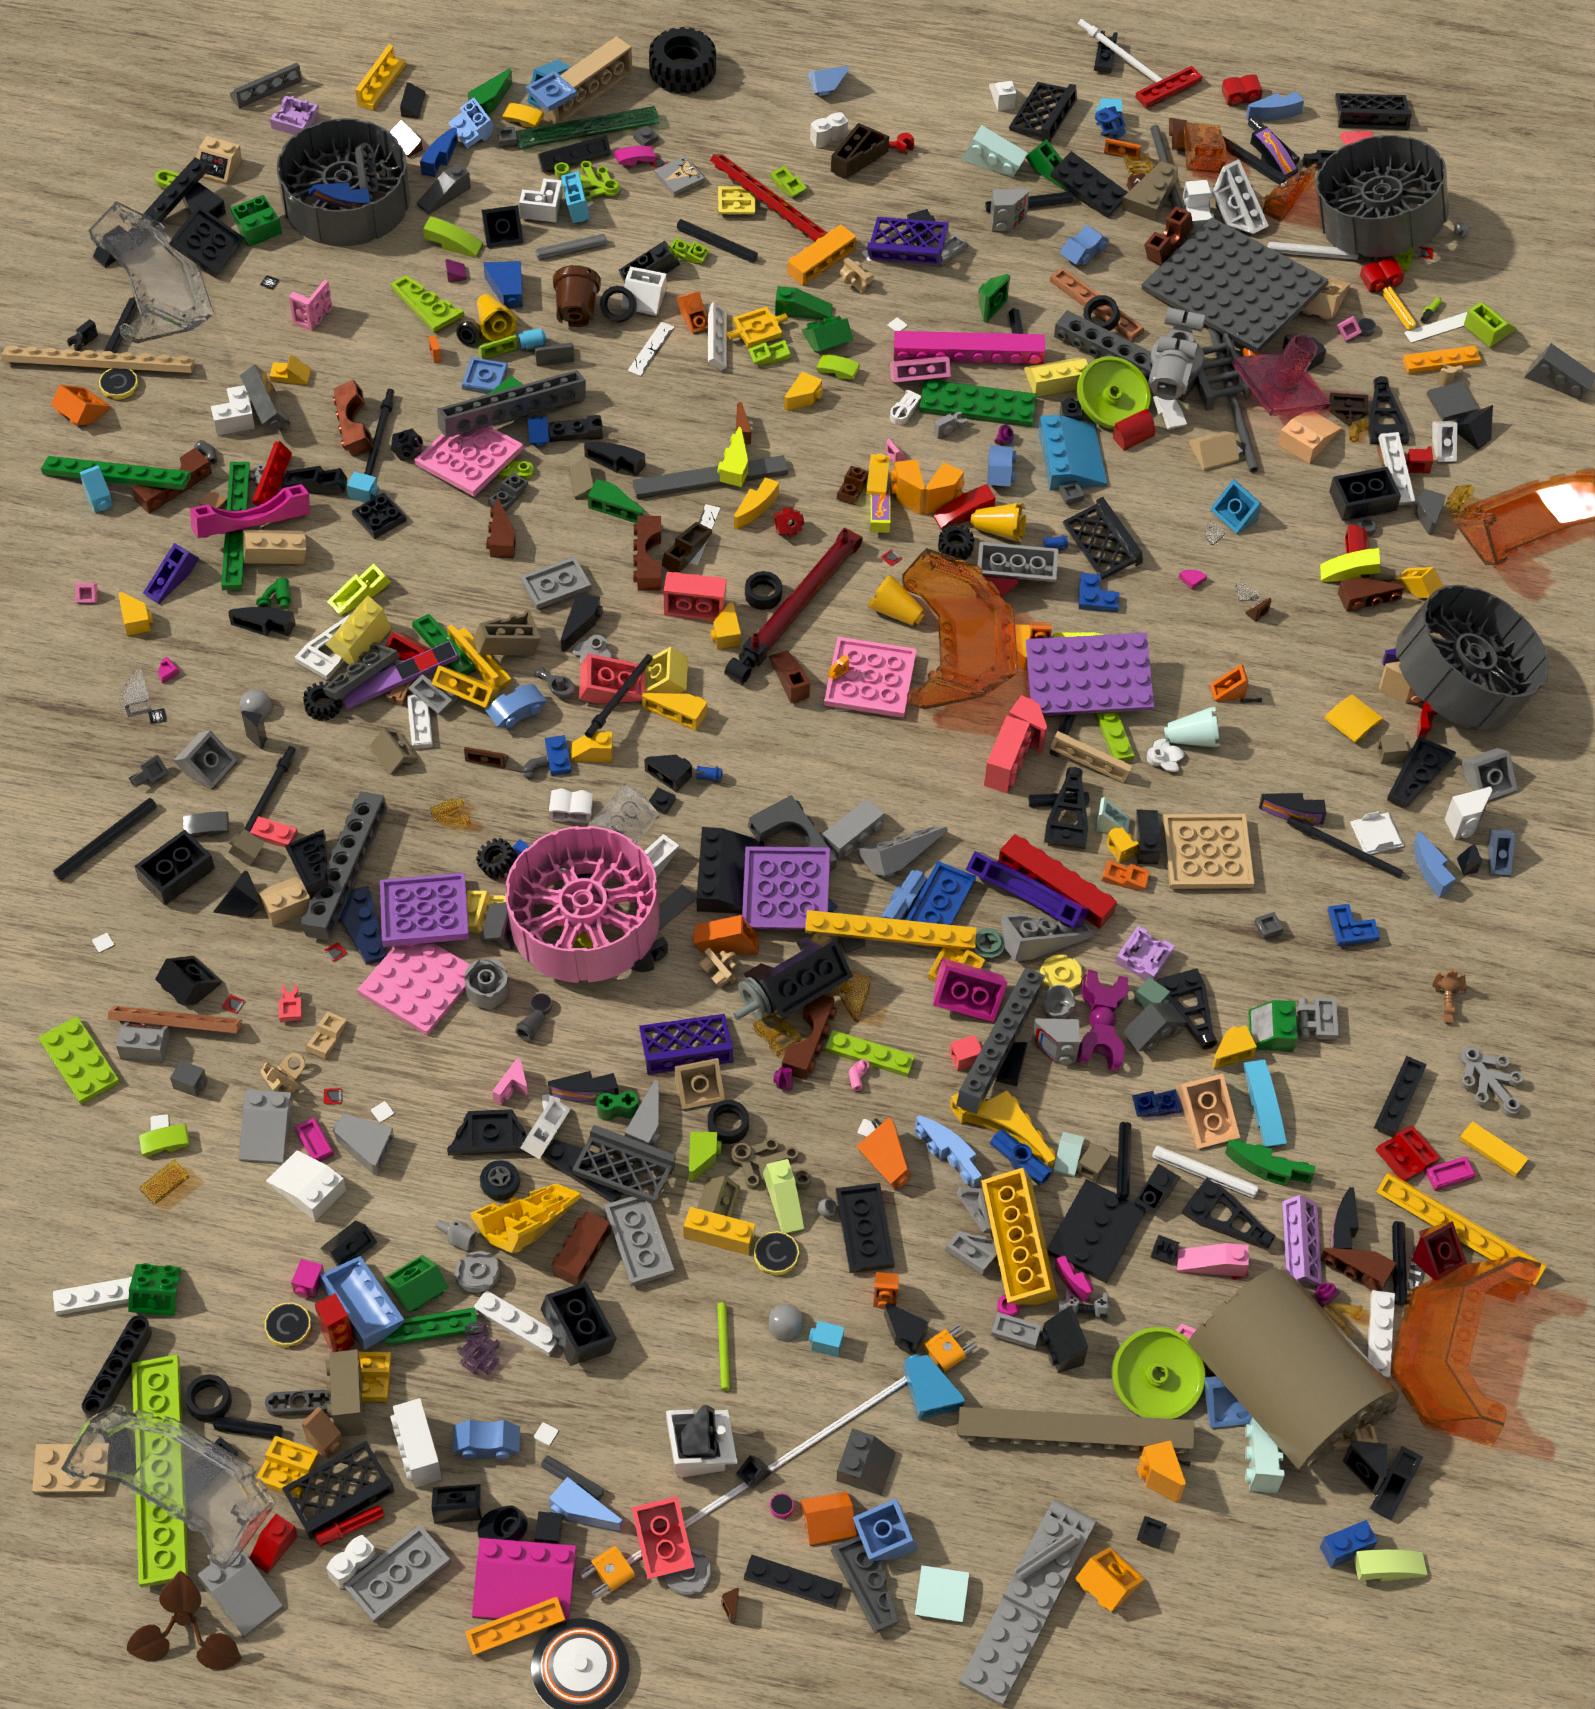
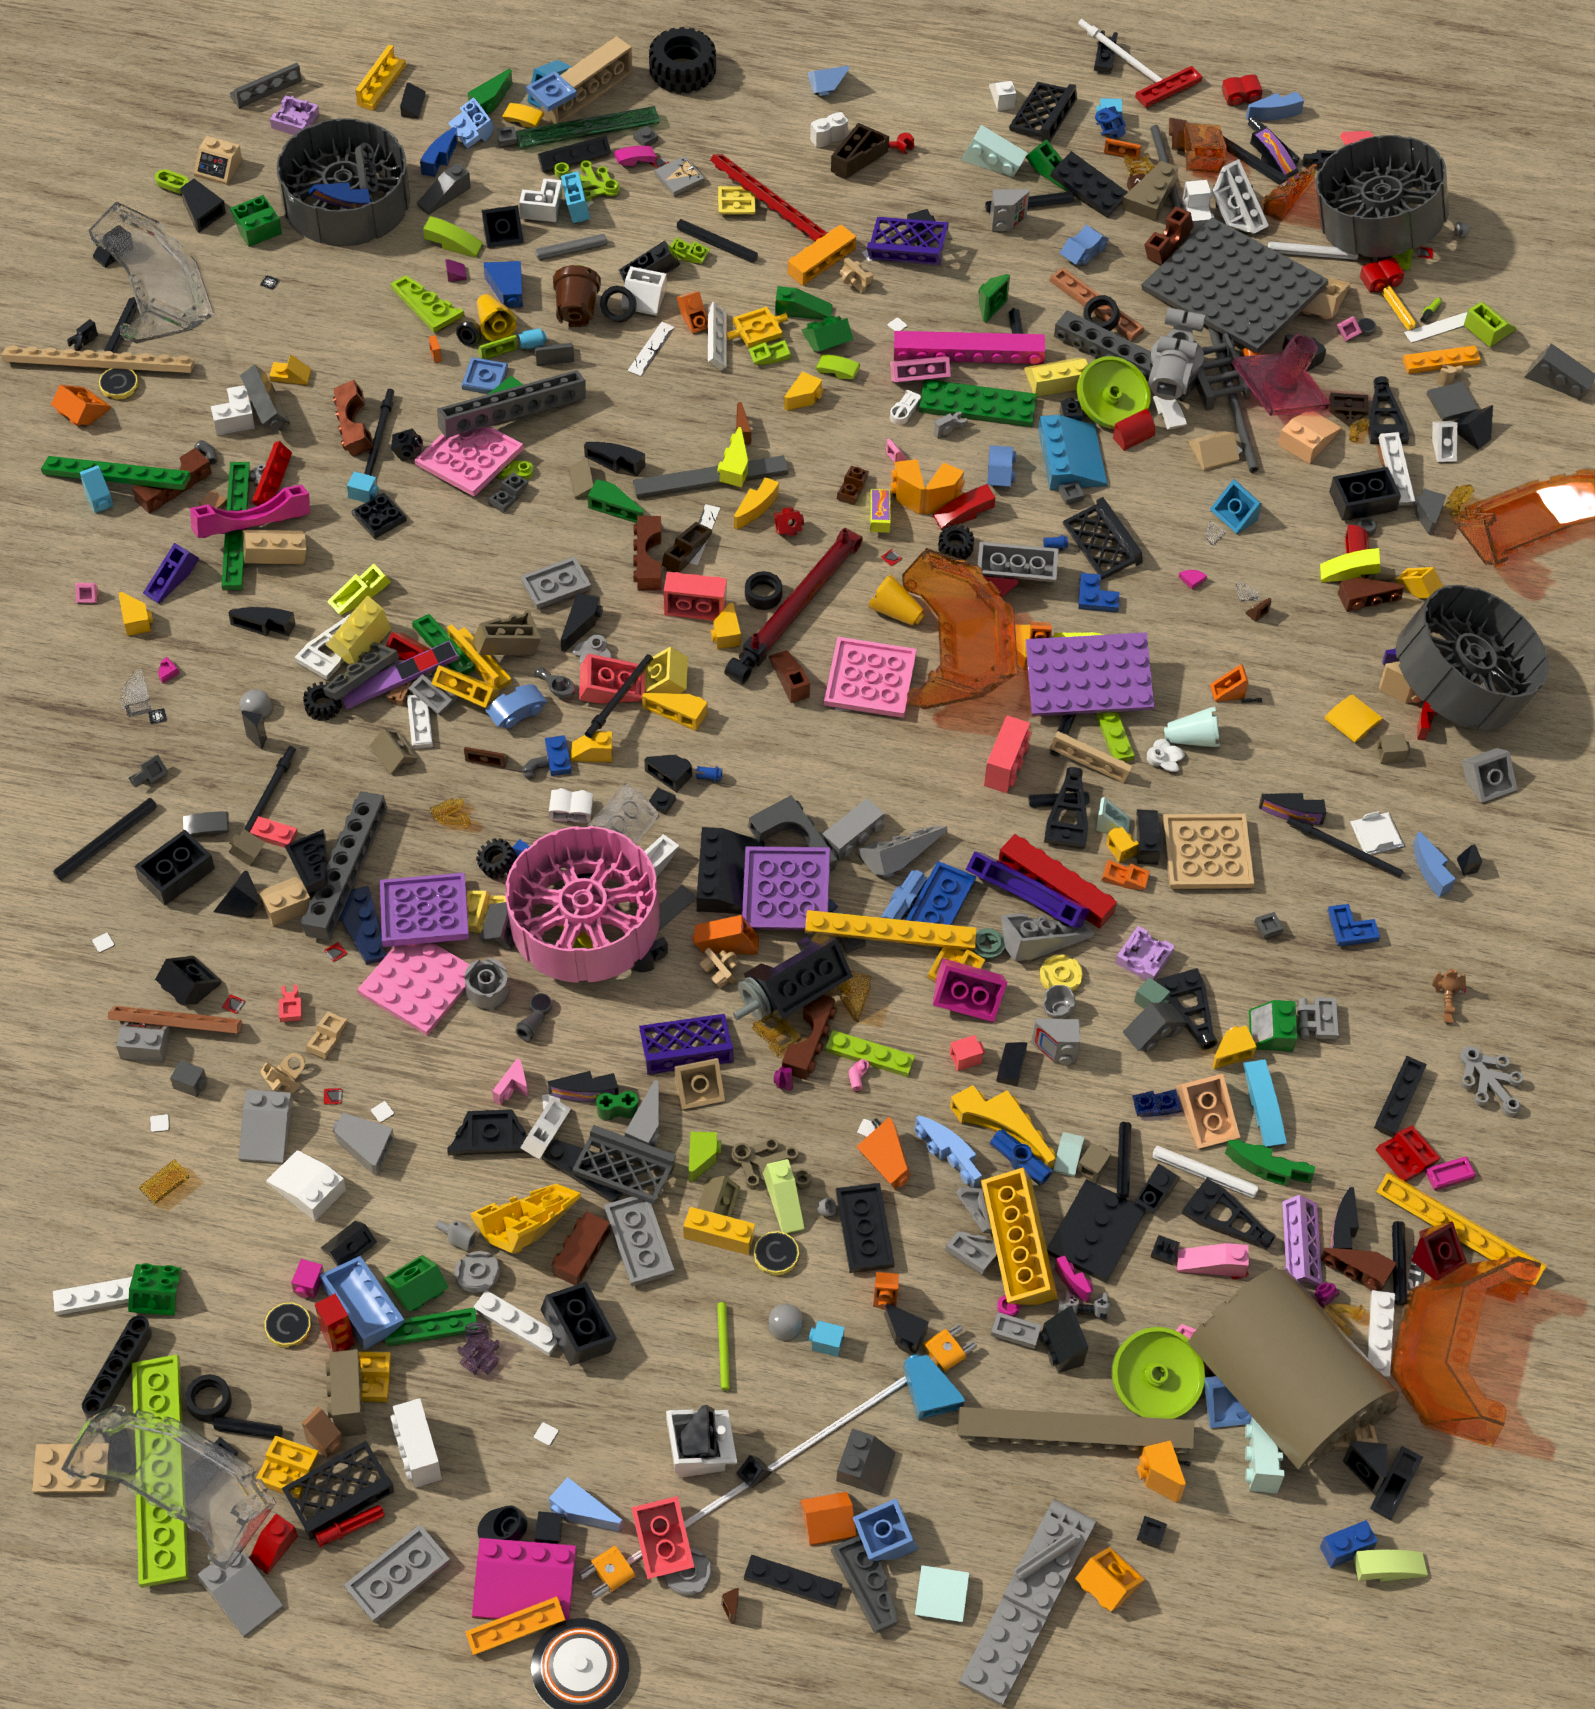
lime plate [38,1016,120,1105] -> none
reddish brown plant [127,1571,242,1669] -> none
black plate [128,157,210,247] -> none
lime slope [139,1124,190,1158] -> none
black plate [168,205,245,277] -> none
light grey slope [173,730,237,789] -> none
green plant [256,578,291,610] -> none
dark grey beam [265,1389,331,1416] -> none
black slope [282,466,348,494] -> none
bright pink bracket [289,280,332,331] -> none
dark pink tile [294,1117,334,1162] -> none
white brick [326,1535,377,1590] -> none
slope [390,120,423,157] -> none
black slope [431,1484,482,1524] -> none
medium blue brick [452,1419,520,1460] -> none
black wheel [480,1160,520,1200] -> none
copper slope [486,499,516,558] -> none
blue slope [527,416,549,446] -> none
dark grey axle [541,1455,604,1501] -> none
black plate [549,415,603,442] -> none
black tyre [708,1100,749,1144] -> none
lime slope [769,165,807,198] -> none
black tile [770,1493,794,1519] -> none
light orange tile [828,655,849,680] -> none
yellow slope [866,454,890,495] -> none
light grey tile [935,234,968,266] -> none
dark grey brick [956,967,1045,1114] -> none
yellow cone [971,503,1026,542] -> none
magenta plate [994,424,1014,445] -> none
coral slope [1009,695,1047,753] -> none
magenta piece [1077,970,1128,1071] -> none
black fence [1335,93,1412,129] -> none
black wing [1387,736,1456,808] -> none
red brick [1404,446,1434,473] -> none
white slope [1445,787,1492,839] -> none
yellow tile [1459,1121,1529,1177] -> none
sand blue slope [1488,828,1516,875] -> none

